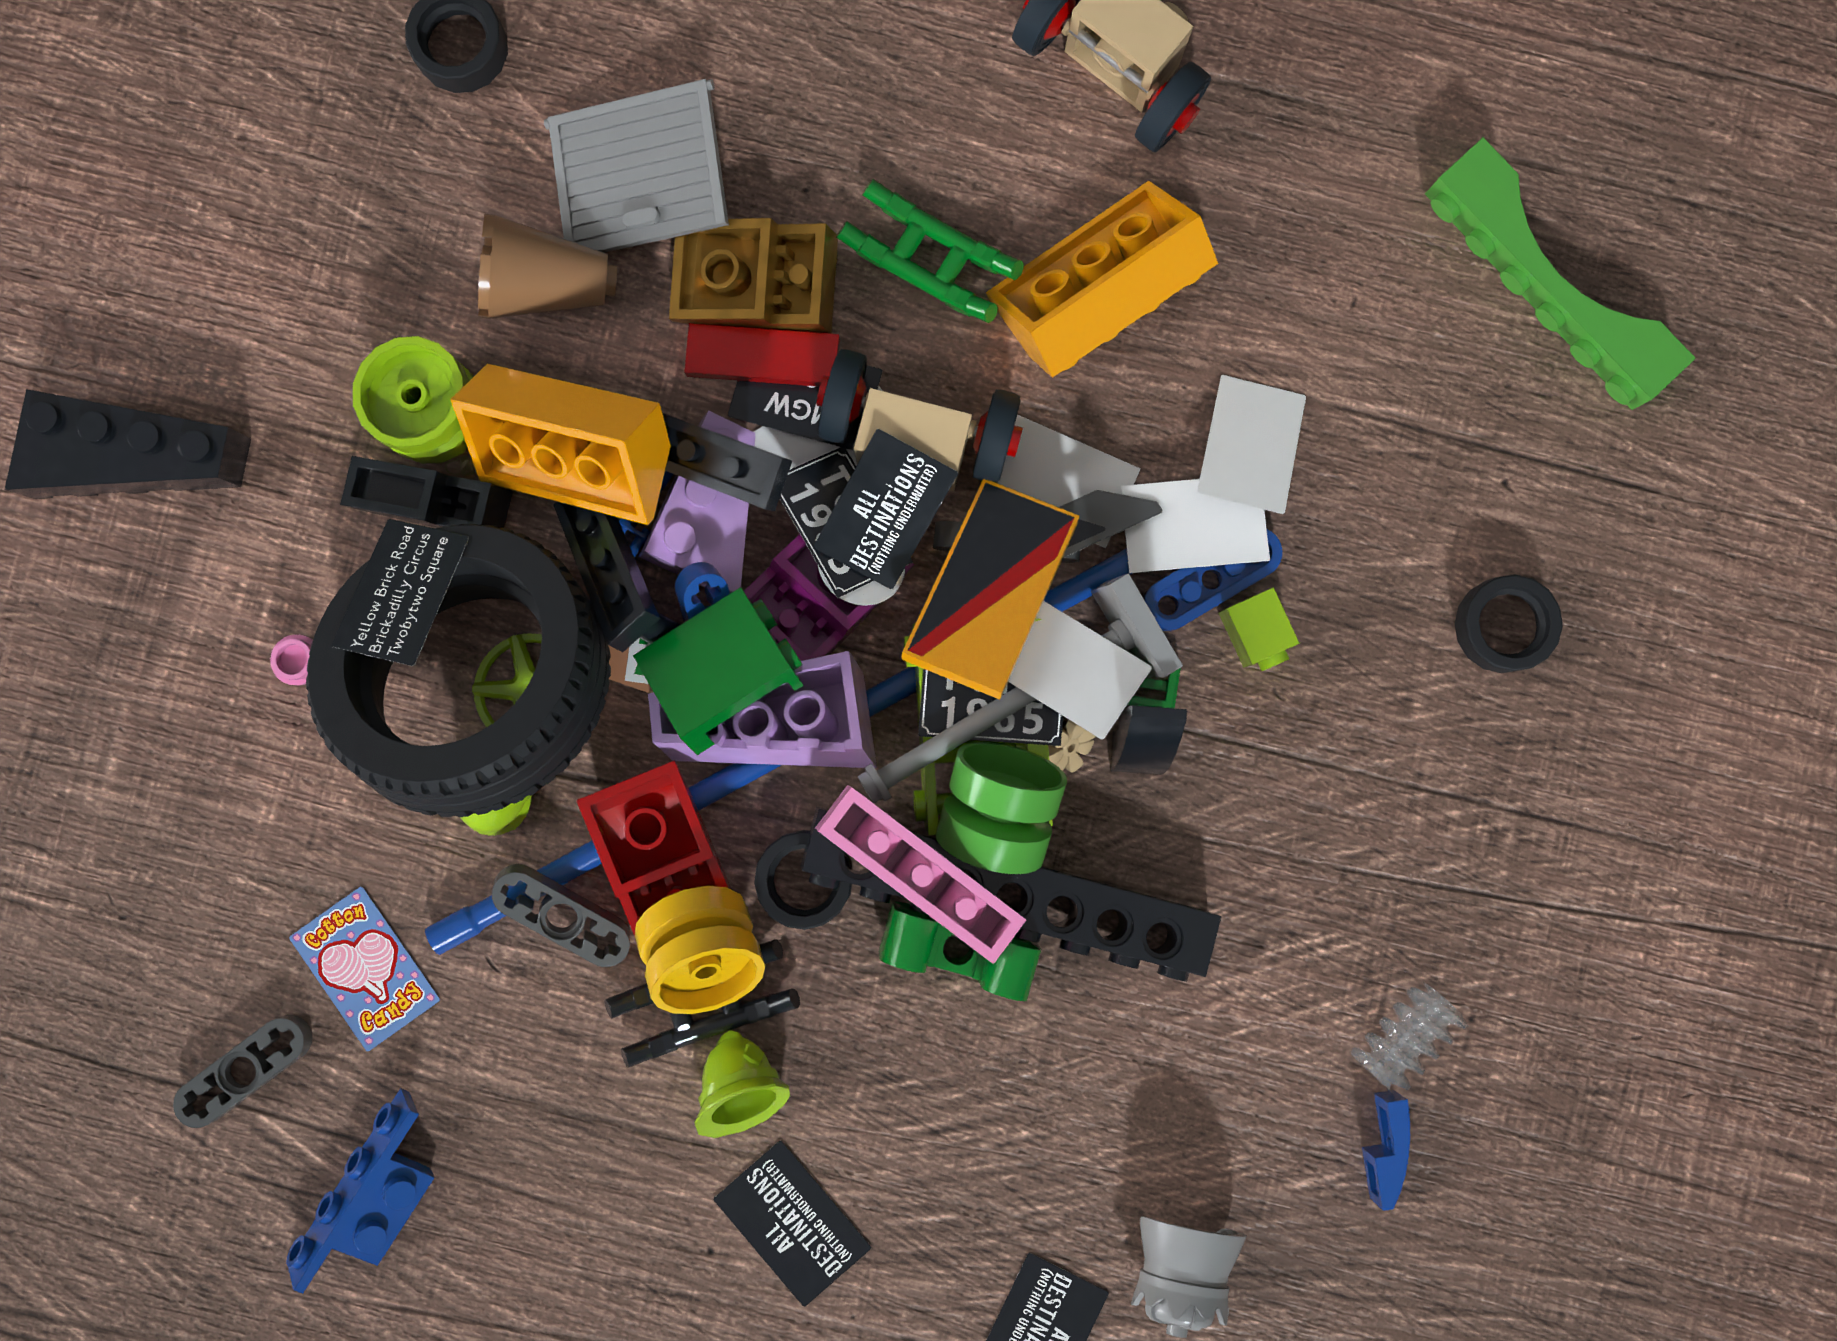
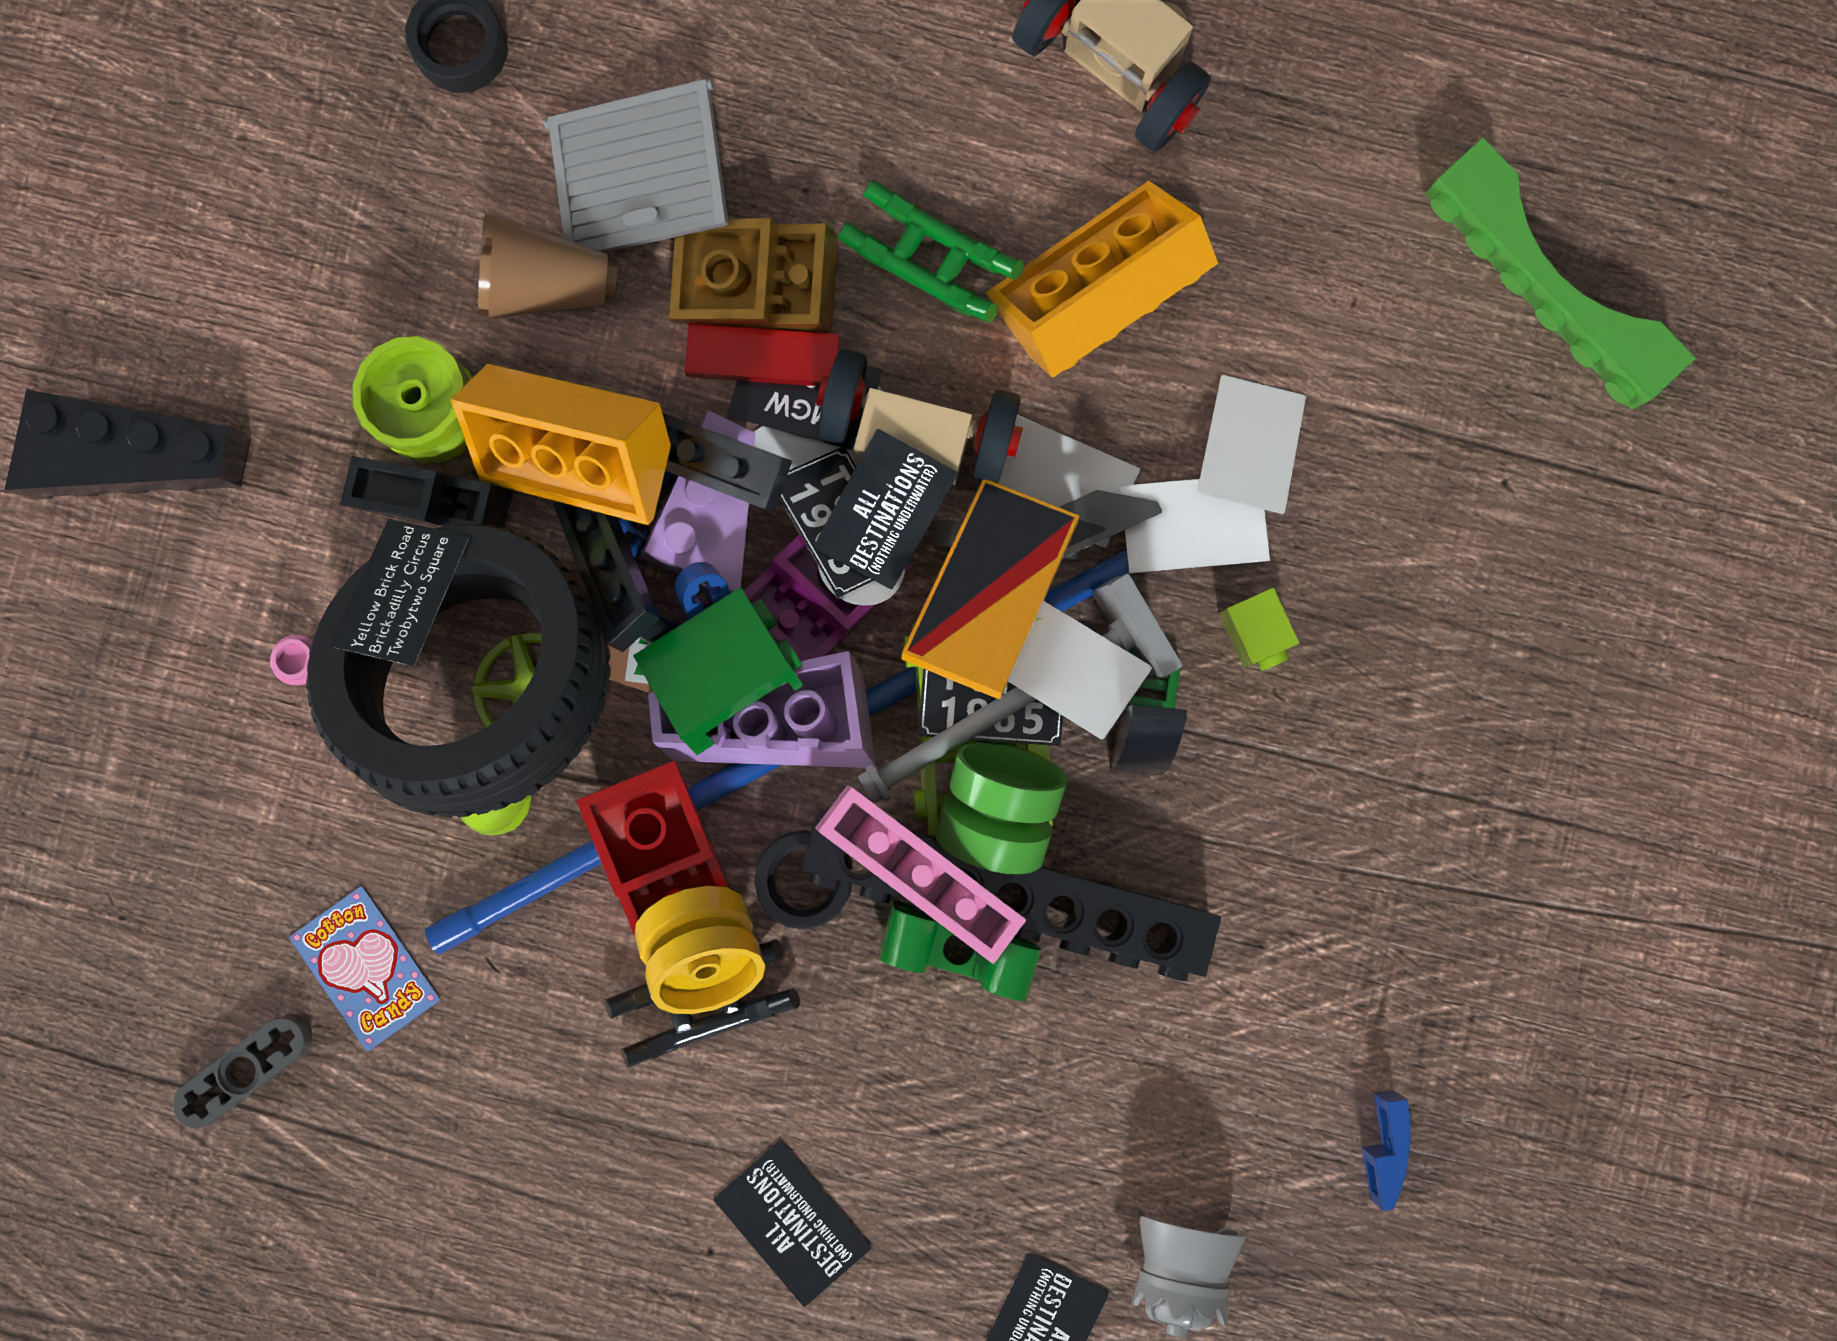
blue bracket [286,1088,435,1294] -> none
dark grey beam [492,864,630,967] -> none
lime piece [694,1030,790,1138] -> none
tan plant [1048,720,1095,773] -> none
blue plate [1143,529,1282,631] -> none
clear piece [1351,982,1468,1095] -> none
black tyre [1455,574,1563,673] -> none

